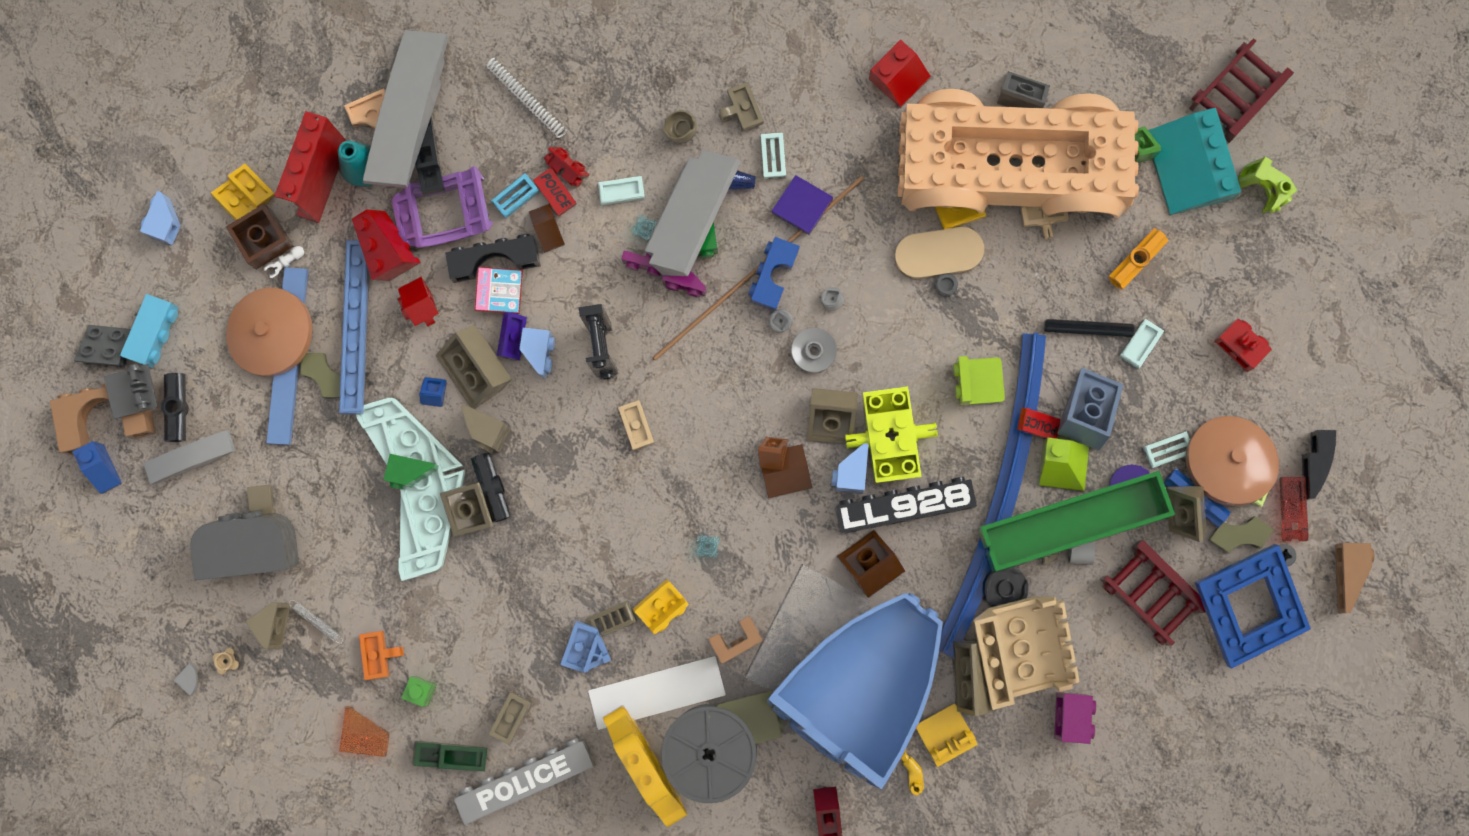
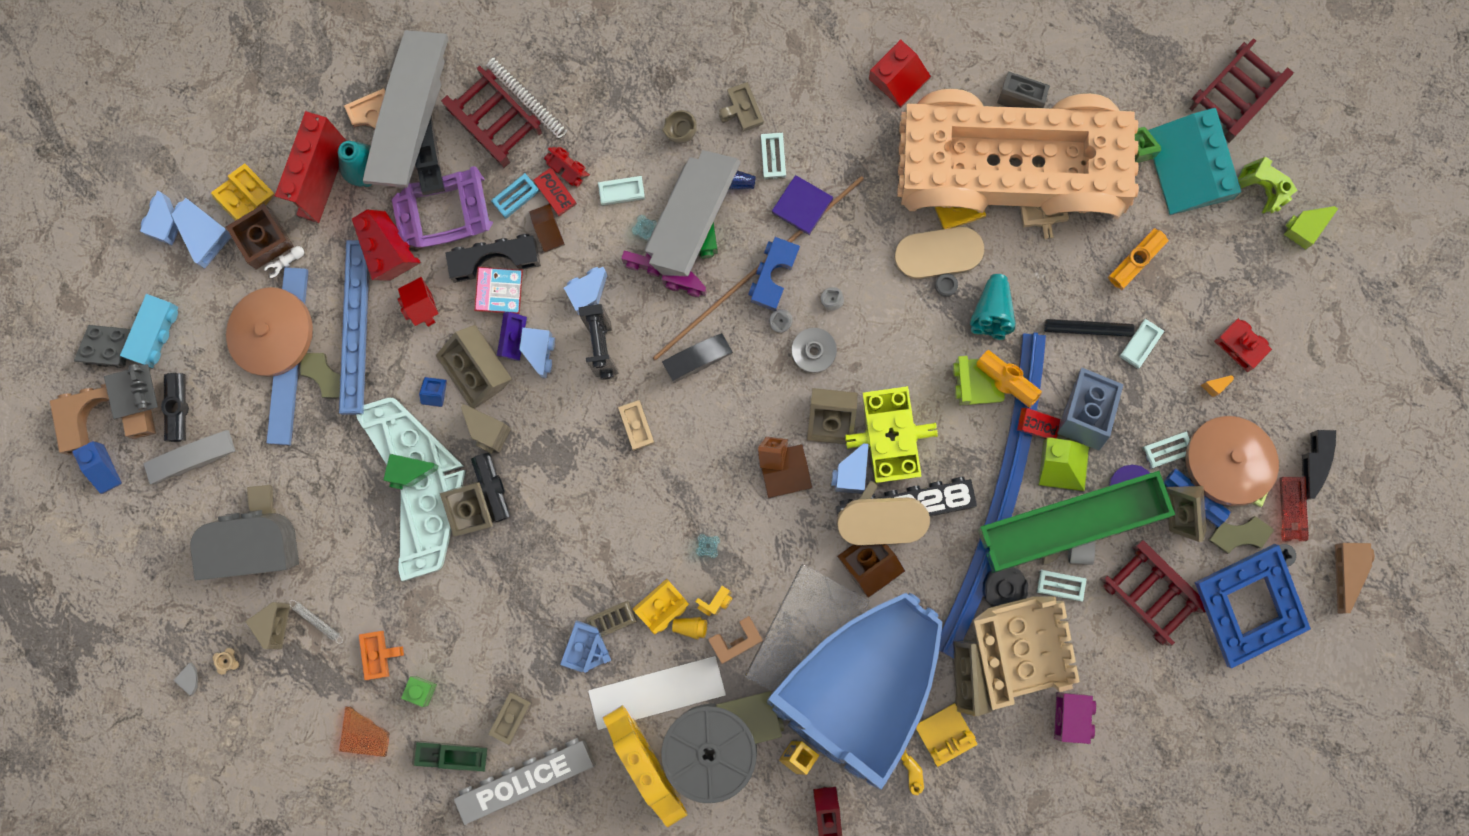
none -> light blue slope [172,198,231,269]
none -> dark red fence [441,65,542,168]
none -> light blue slope [564,267,607,315]
none -> black slope [662,333,733,383]
none -> yellow cone [672,617,707,640]
none -> yellow bracket [695,586,733,616]
none -> yellow brick [779,741,819,775]
none -> tan tile [837,497,930,545]
none -> dark tan tile [859,480,878,499]
none -> teal cone [970,274,1016,340]
none -> light orange piece [976,350,1042,408]
none -> light aqua tile [1036,570,1087,602]
none -> light orange slope [1201,375,1234,397]
none -> lime slope [1283,206,1338,250]

